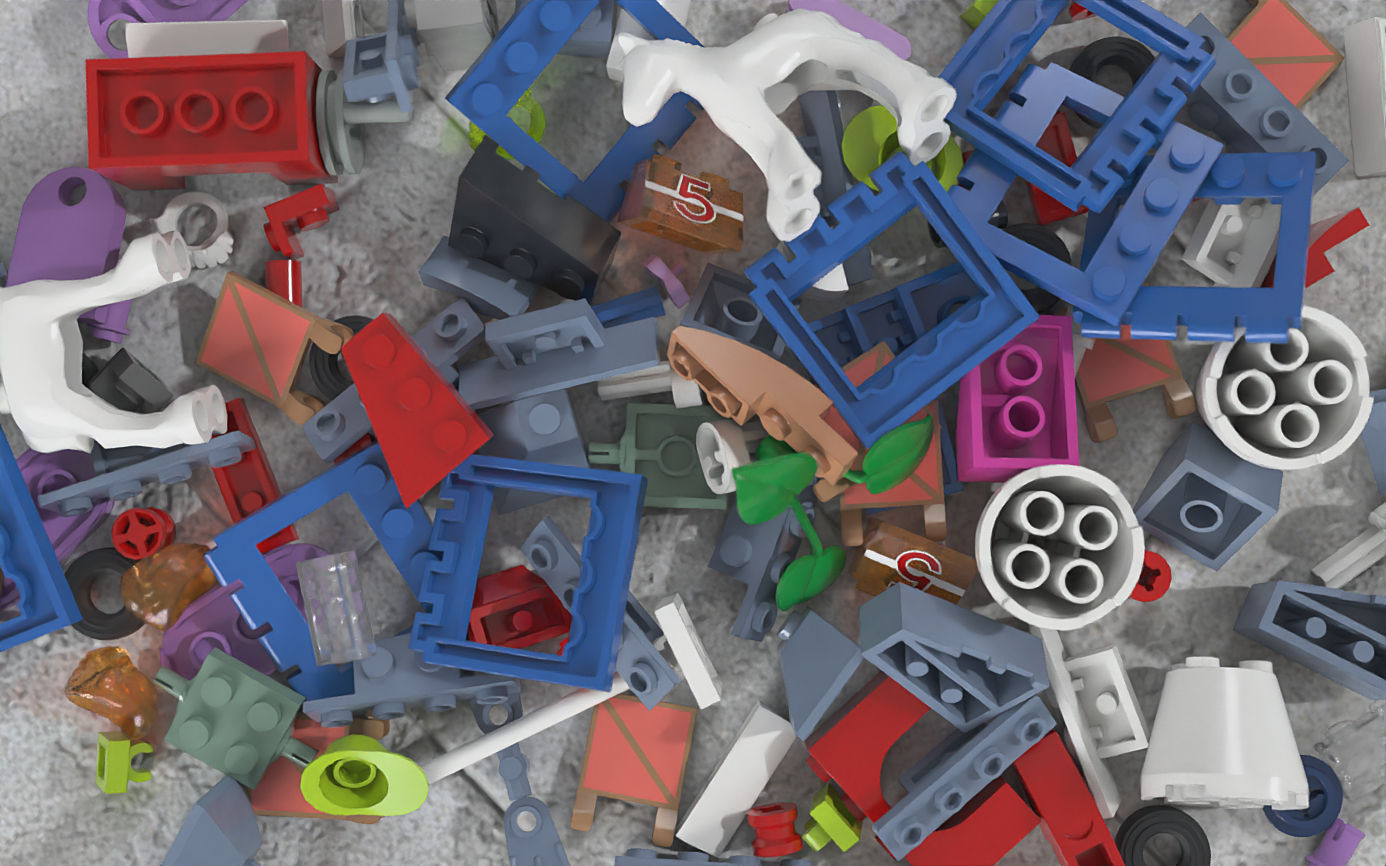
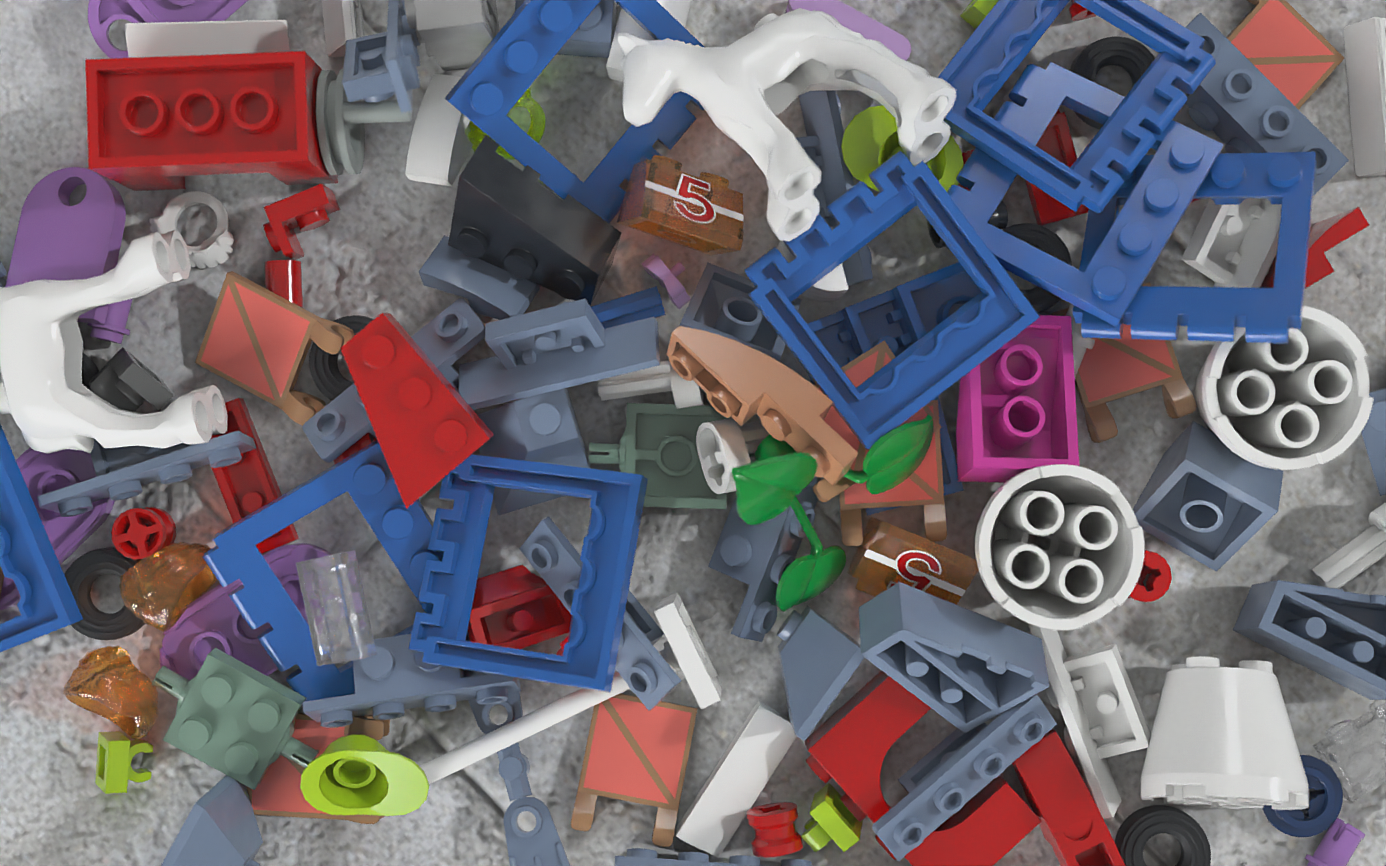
none -> white slope [405,73,473,187]

